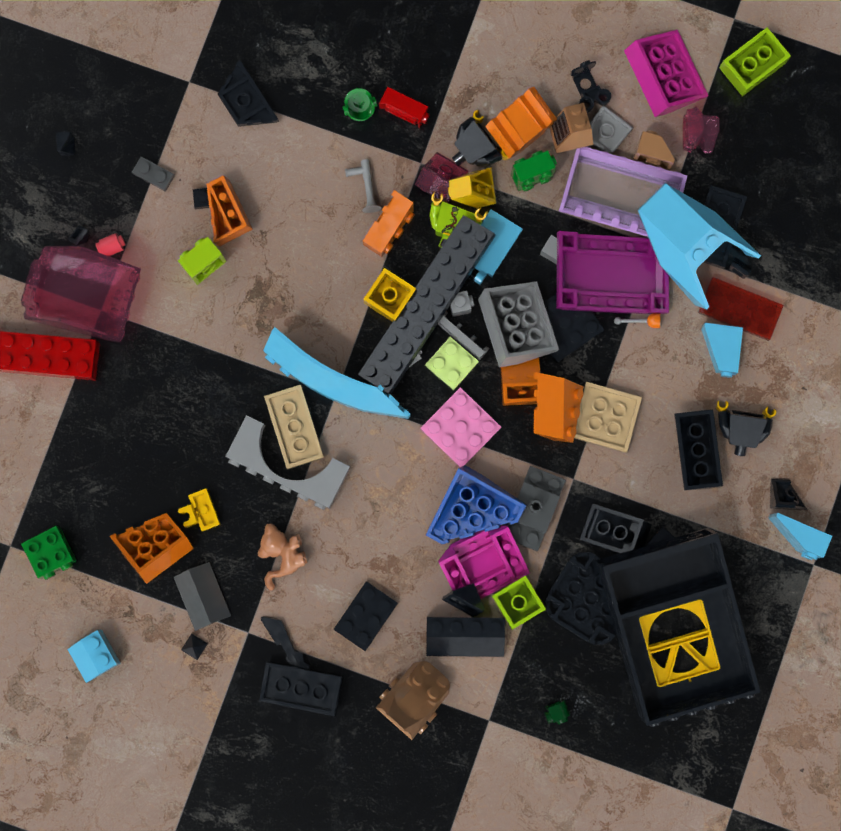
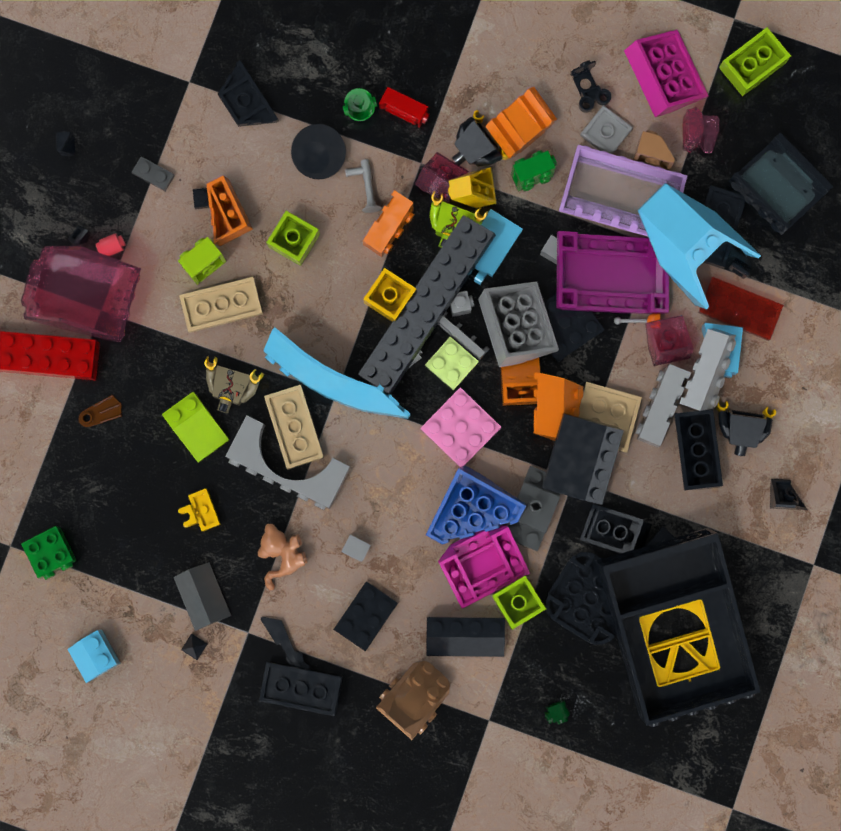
orange wedge [110,513,194,584] -> none
black slope [442,583,485,617] -> none
medium nougat slope [549,103,593,153] -> none
medium azure slope [768,513,832,561] -> none
none -> reddish brown piece [79,395,122,427]
none -> lime slope [162,392,229,463]
none -> tan plate [179,277,263,333]
none -> dark tan torso [205,356,264,413]
none -> lime brick [266,211,320,266]
none -> black piece [291,124,346,180]
none -> light grey panel [341,535,371,562]
none -> black slope [542,413,624,505]
none -> light grey wedge [635,364,691,448]
none -> clear pink slope [645,315,694,366]
none -> light grey wedge [679,328,736,411]
none -> panel [729,133,833,235]

